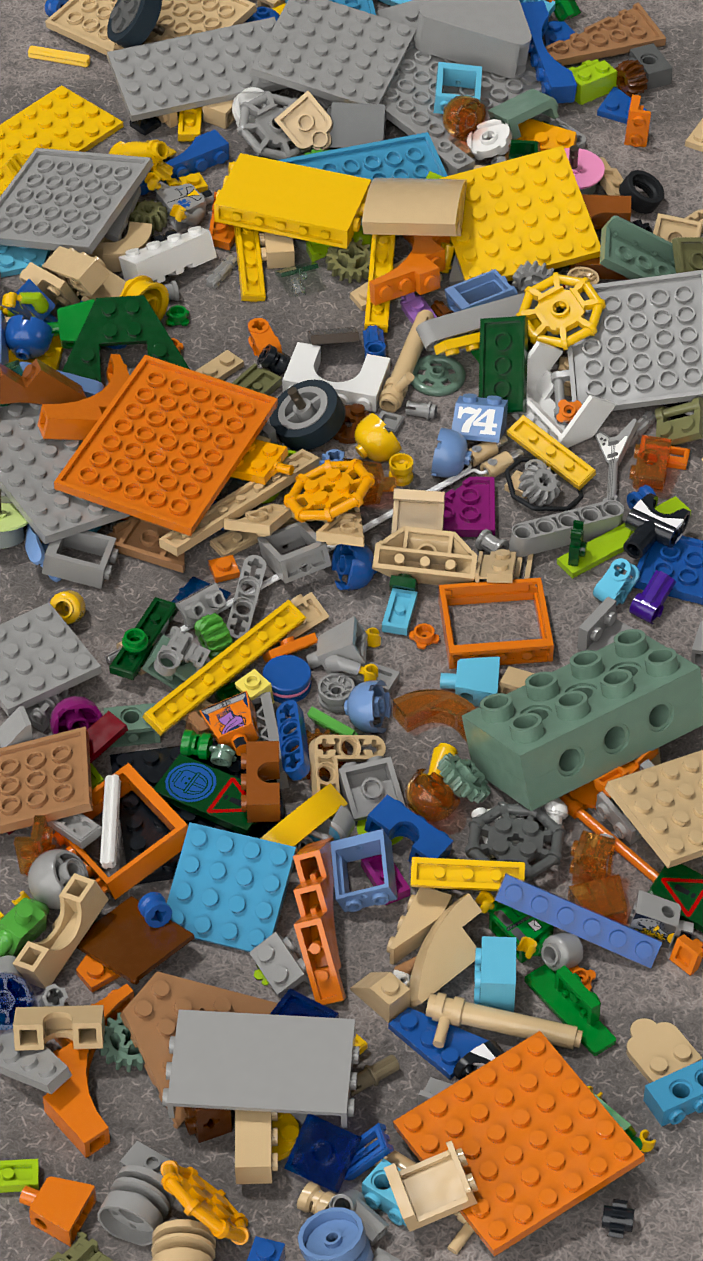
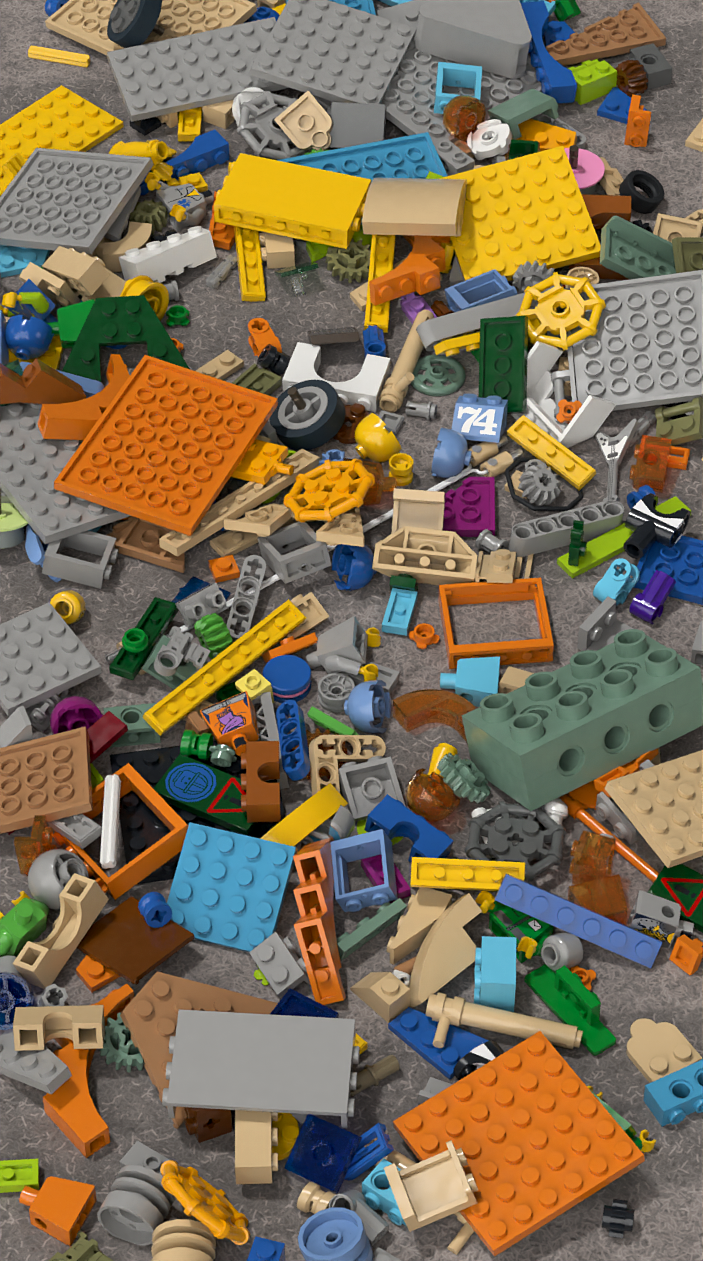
none -> sand green plate [337,898,407,962]

